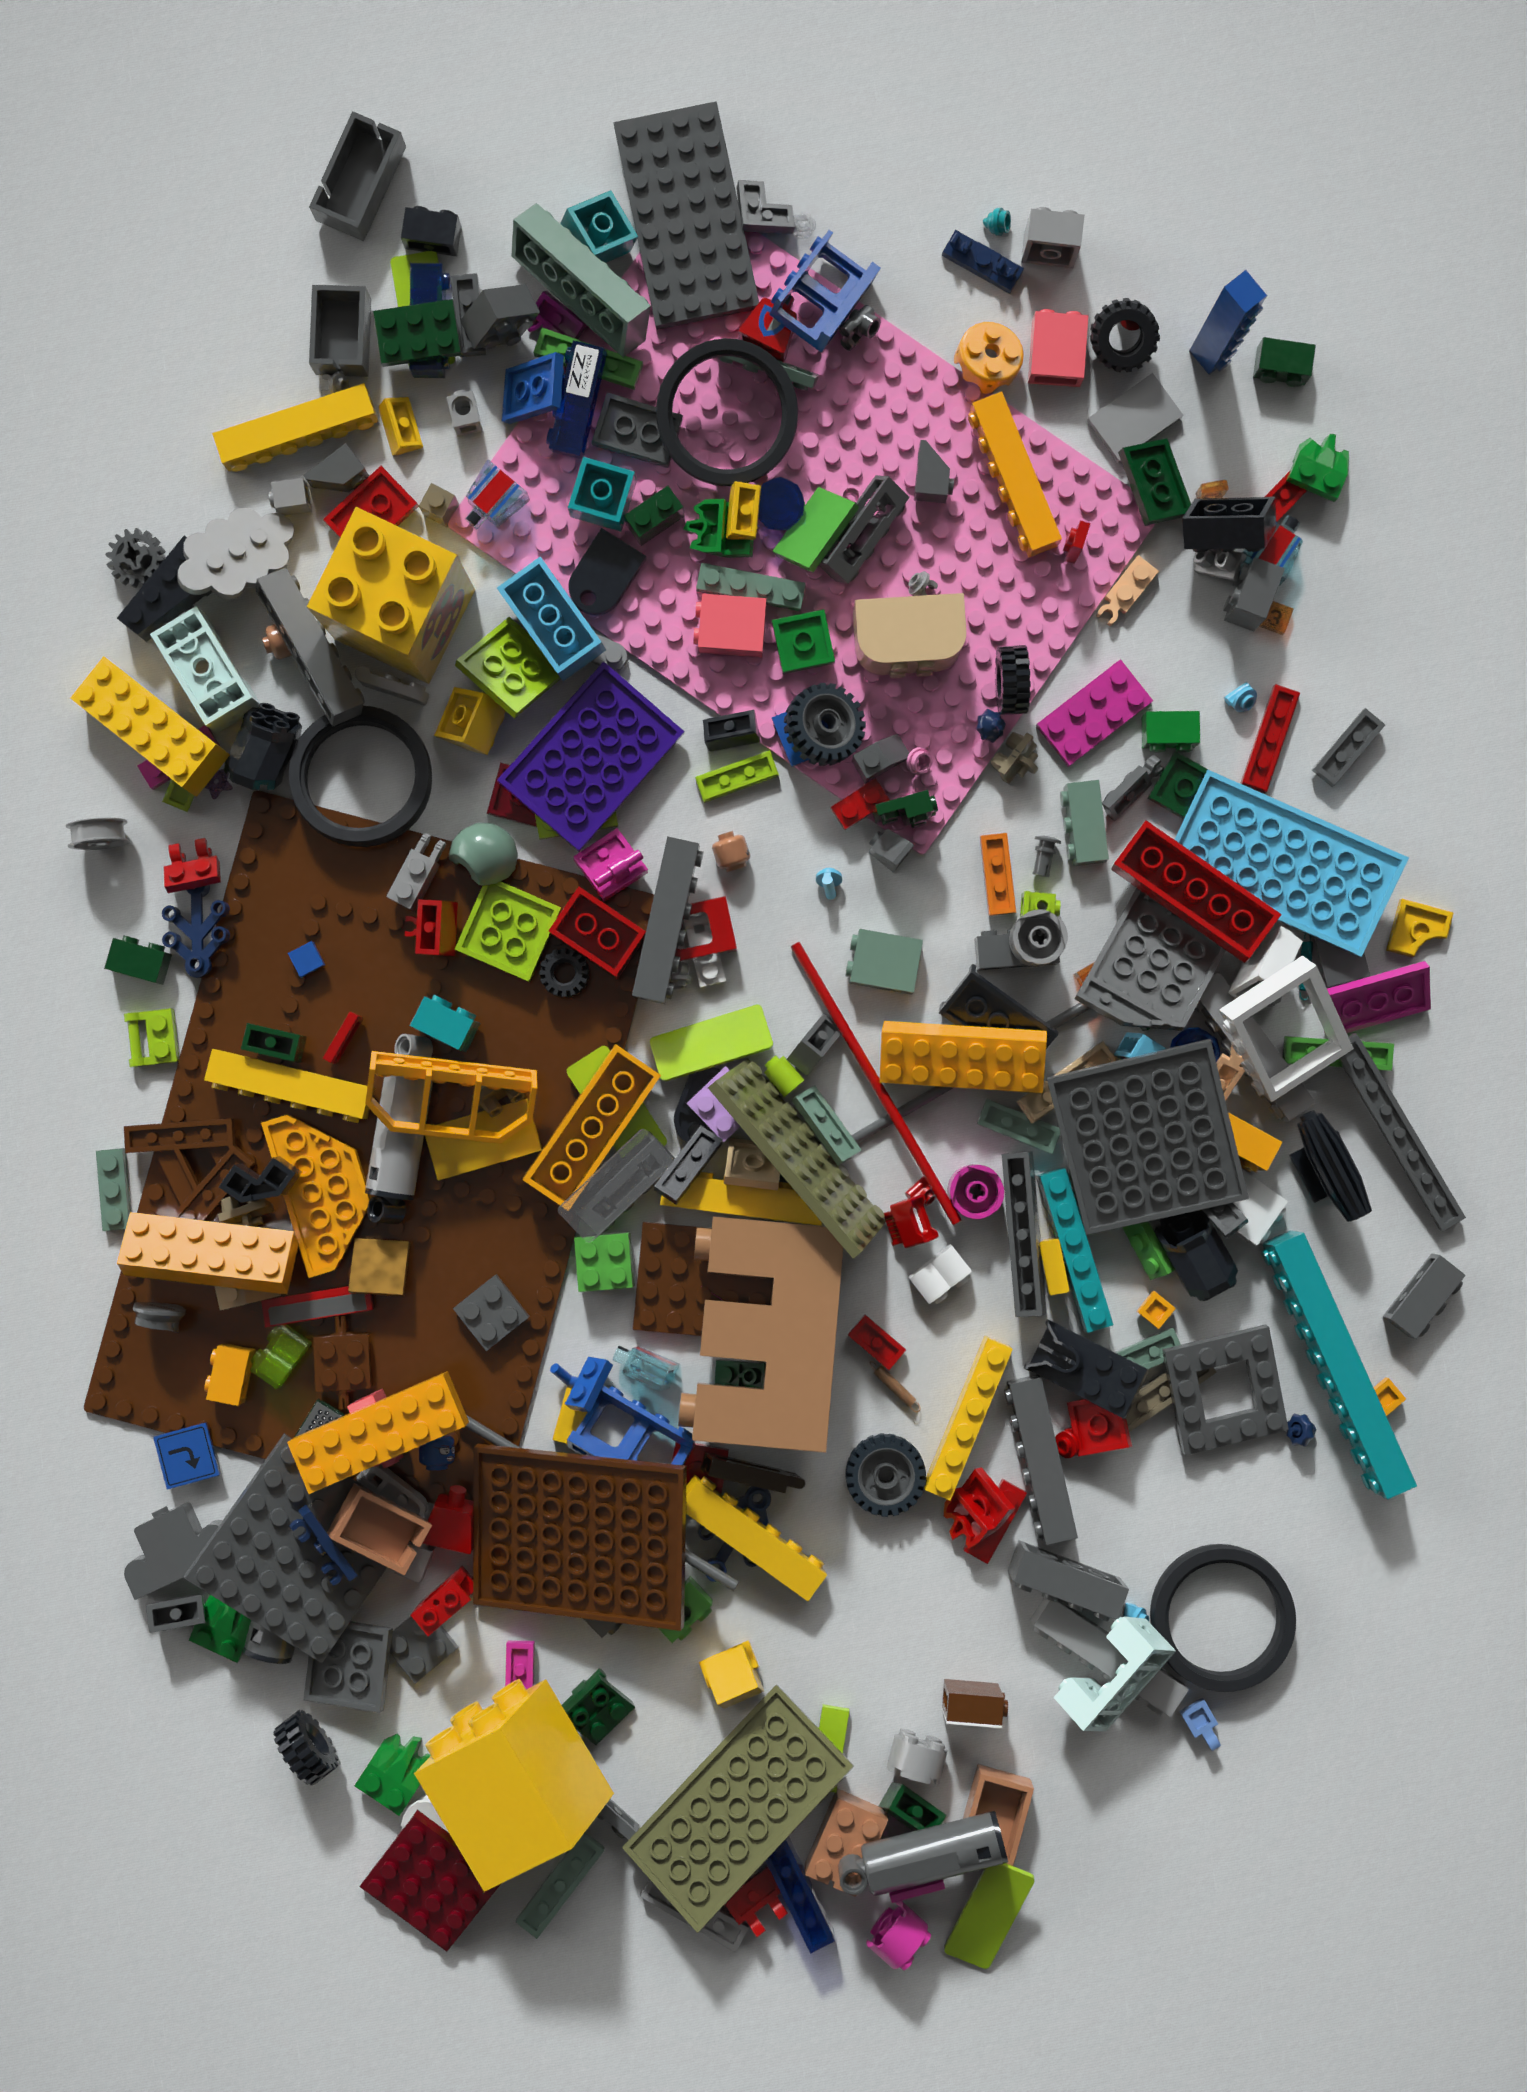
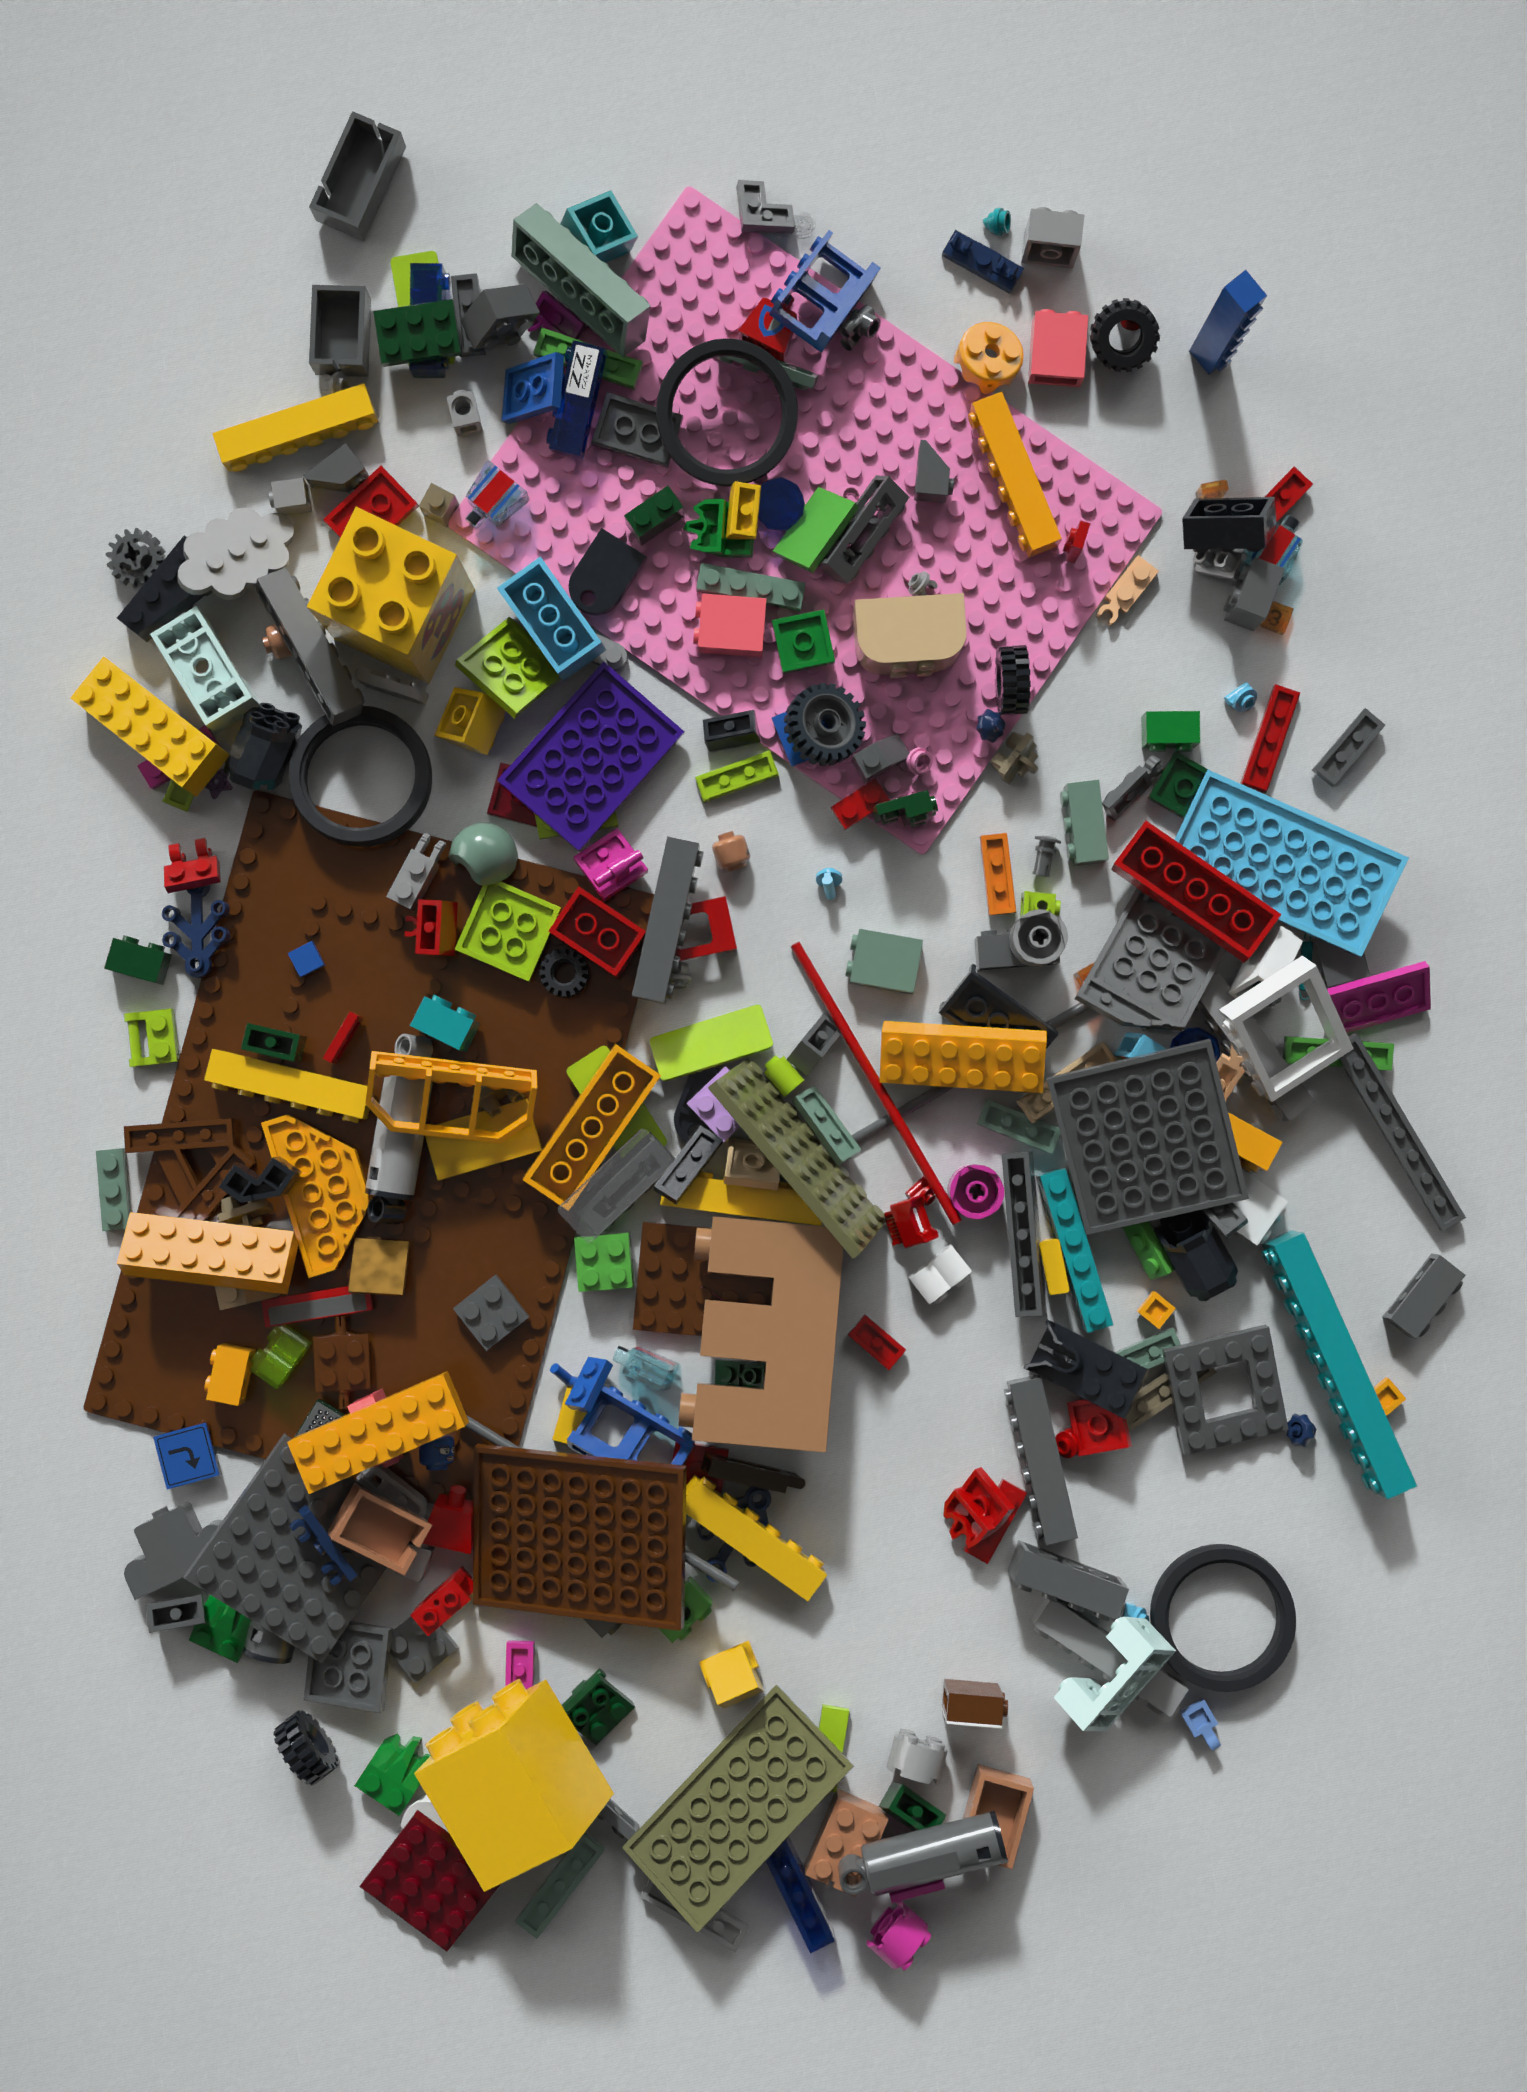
light grey wheel [66,818,130,850] -> none
dark grey hat [133,1302,186,1333] -> none
yellow slope [378,397,423,456] -> none
black brick [401,206,462,257] -> none
teal brick [568,457,637,532] -> none
dark grey plate [613,101,759,330] -> none
white plate [684,912,726,988] -> none
red plate [725,1866,788,1937] -> none
wheel [845,1433,926,1517] -> none
dark grey slope [869,828,914,873] -> none
medium nougat piece [870,1361,921,1412] -> none
yellow brick [924,1335,1013,1501] -> none
lime piece [944,1863,1035,1969] -> none
dark pink plate [1036,659,1153,767] -> none
light grey tile [1087,373,1183,463] -> none
dark green plate [1118,438,1191,526] -> none
dark green brick [1253,337,1316,387] -> none
green plate [1286,434,1349,502] -> none
black plate [1289,1110,1372,1222] -> none
yellow tile [1386,899,1454,958] -> none

